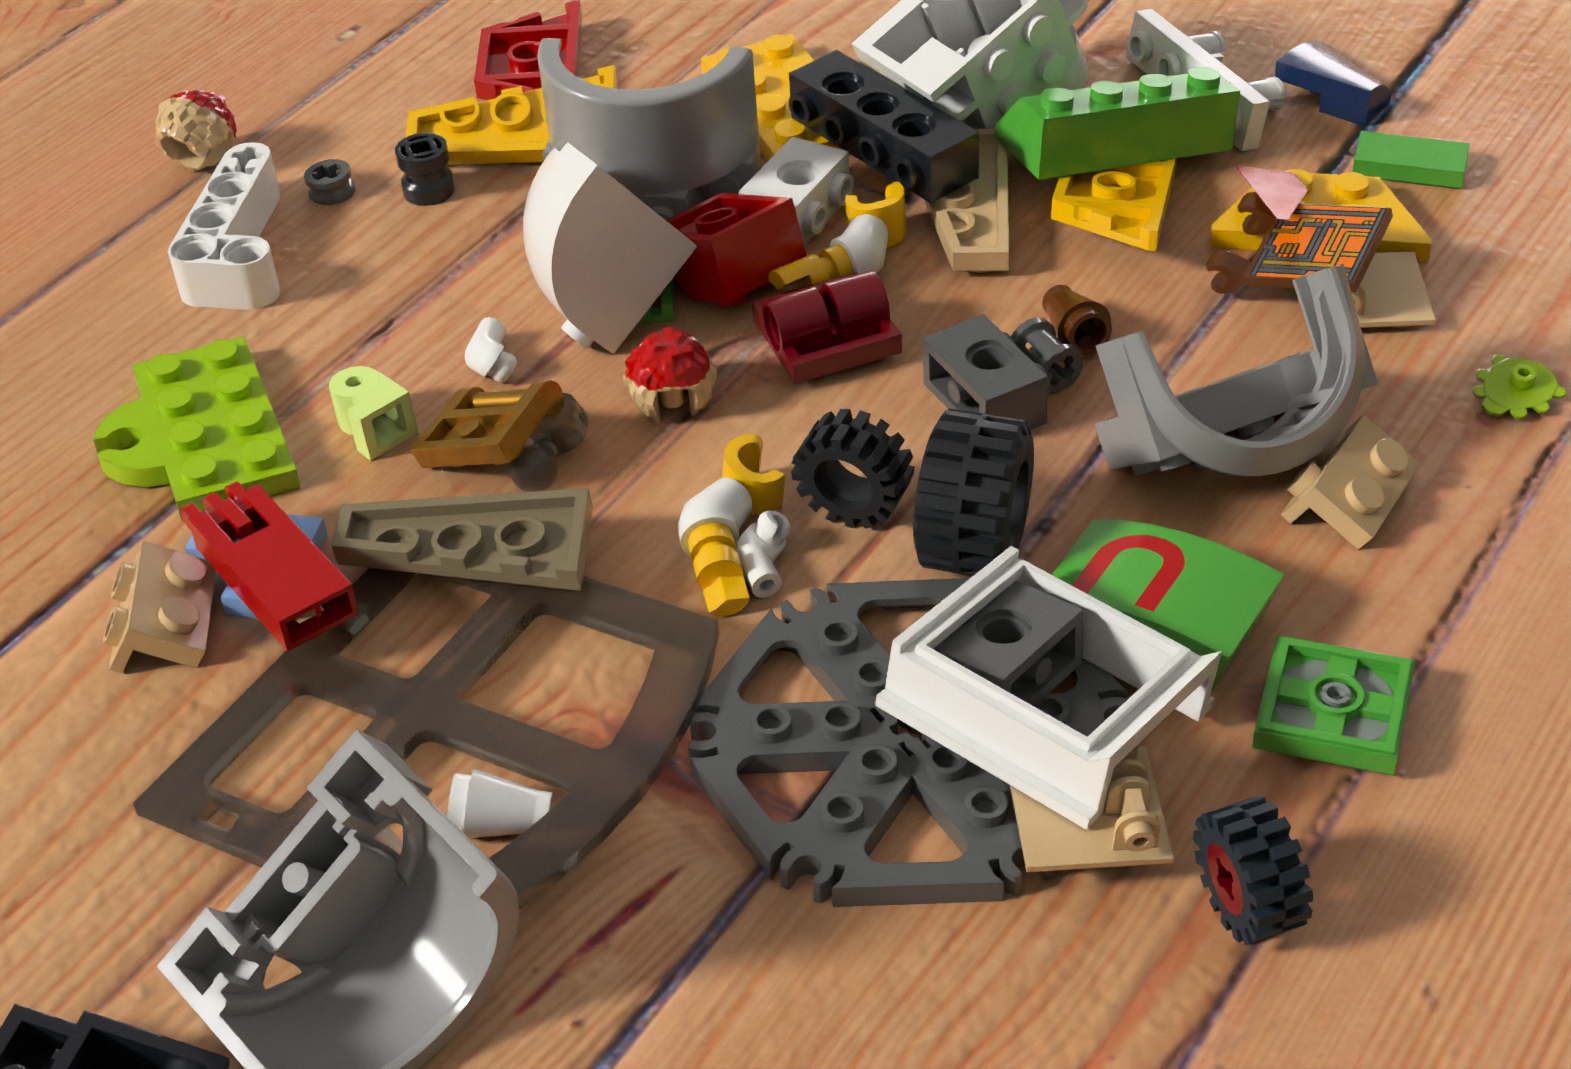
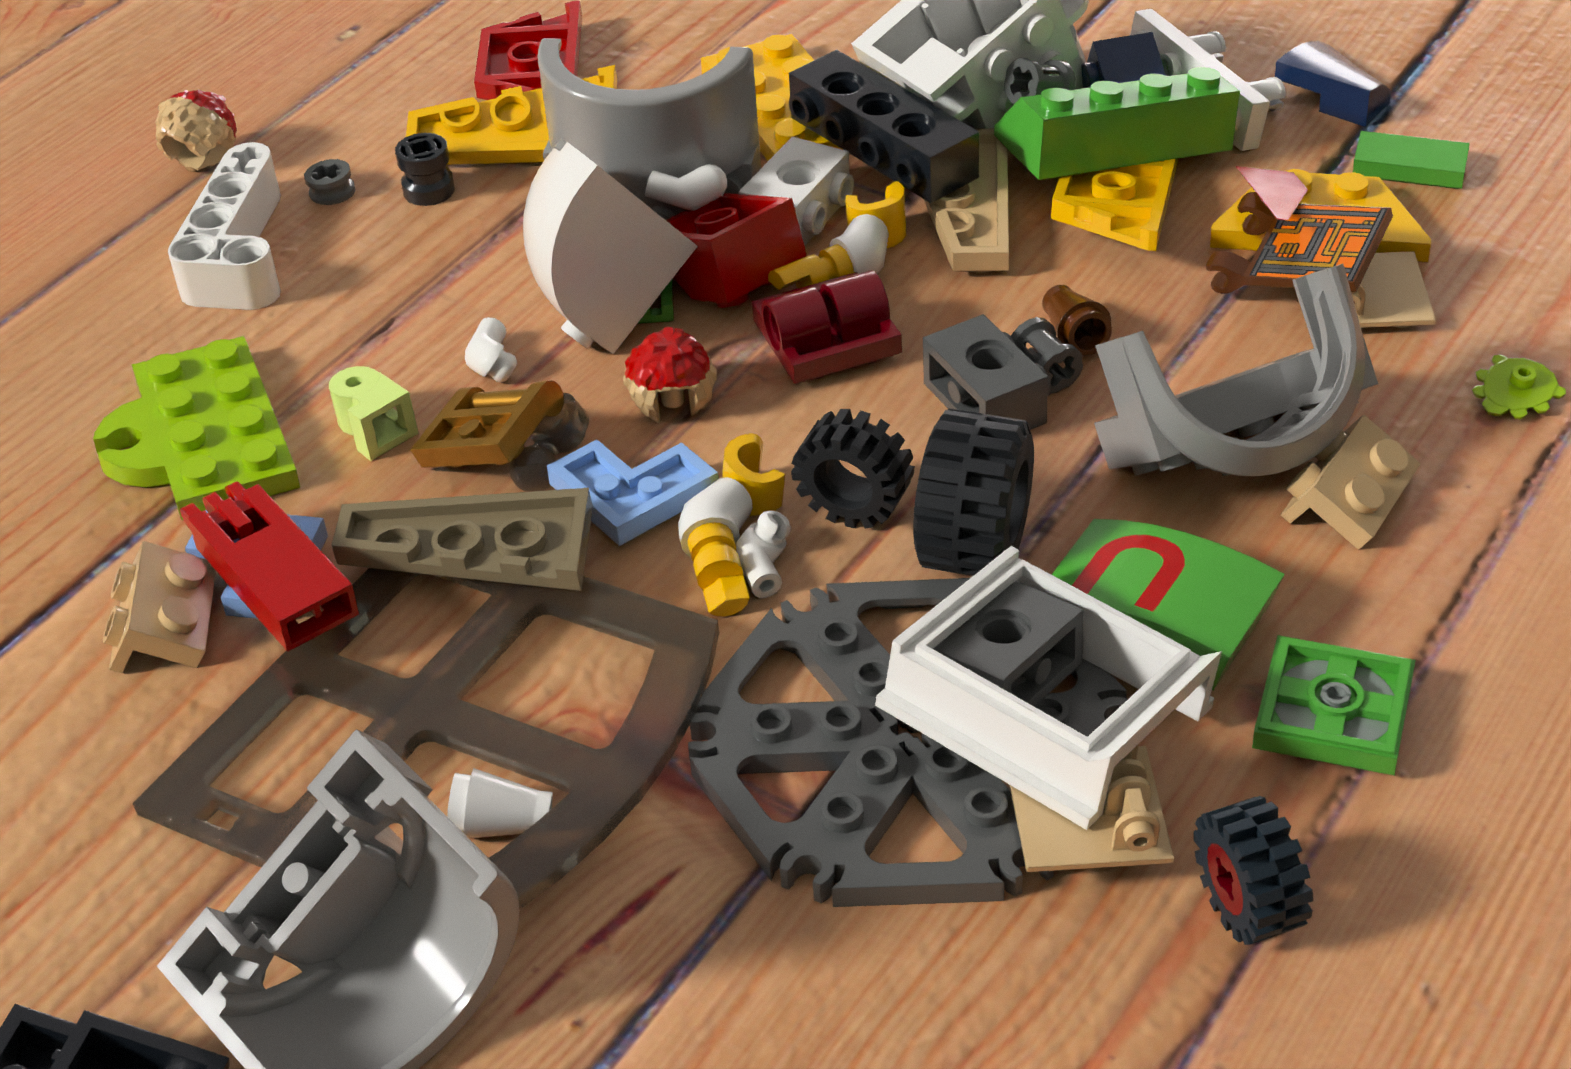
none -> light blue plate [547,439,719,546]
none -> white arm [645,164,727,211]
none -> dark grey bush [1004,58,1076,104]
none -> dark blue brick [1081,32,1166,88]

